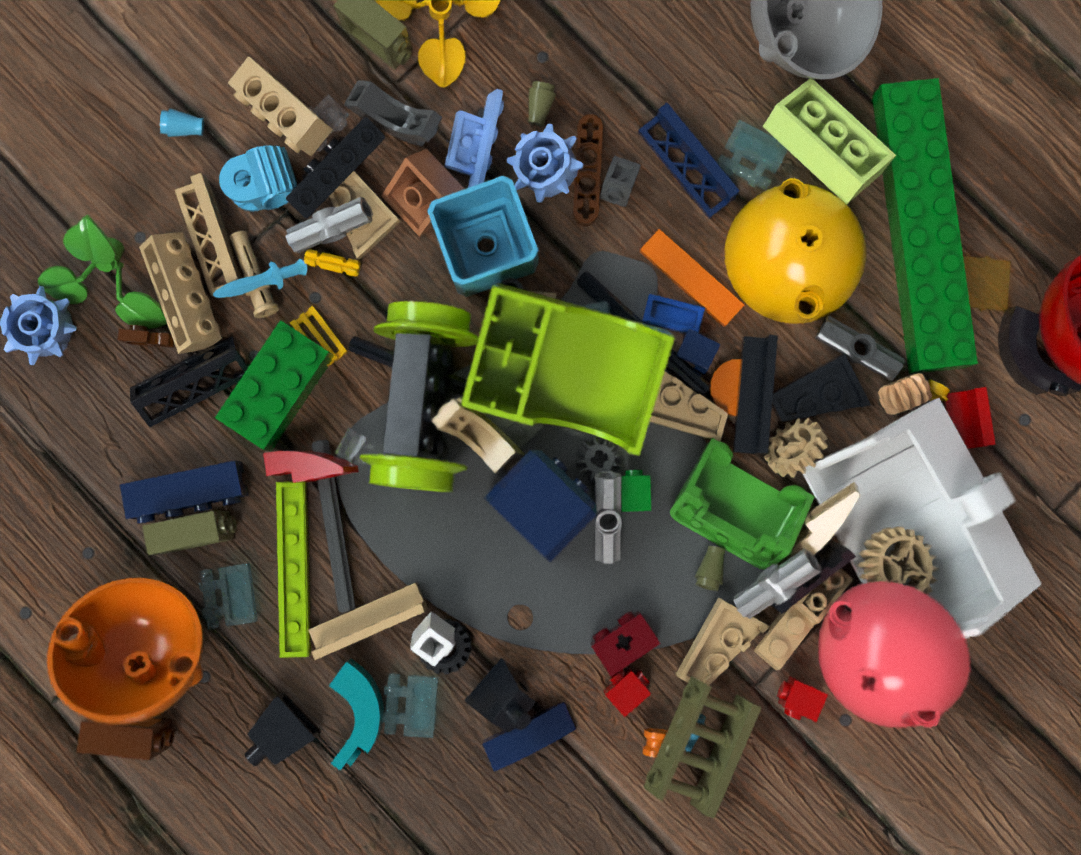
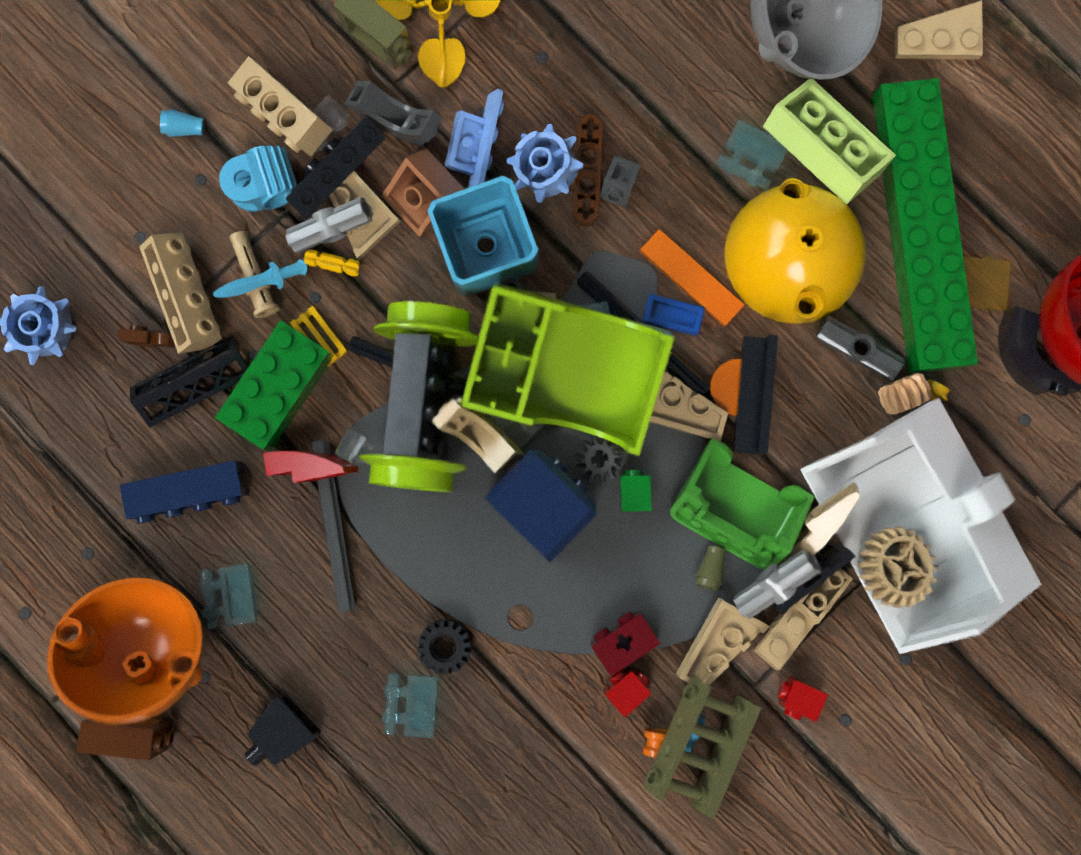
bright green plant [38,215,167,329] -> none
olive window [142,511,237,555] -> none
tan fence [175,173,242,297] -> none
lime tile [276,481,311,658] -> none
tan fence [308,582,428,660] -> none
teal arch [329,658,384,770] -> none
white brick [410,611,455,666] -> none
black torso [464,658,536,733] -> none
dark blue slope [482,702,576,772] -> none
olive cone [528,81,556,126] -> none
light grey piece [595,471,622,563] -> none
dark blue fence [638,103,740,219] -> none
dark blue panel [677,329,721,375] -> none
tan gear [764,418,828,477] -> none
black wing [772,354,871,422] -> none
coral piece [818,581,970,728] -> none
red panel [943,387,996,449] -> none
none -> tan wing [894,1,983,59]

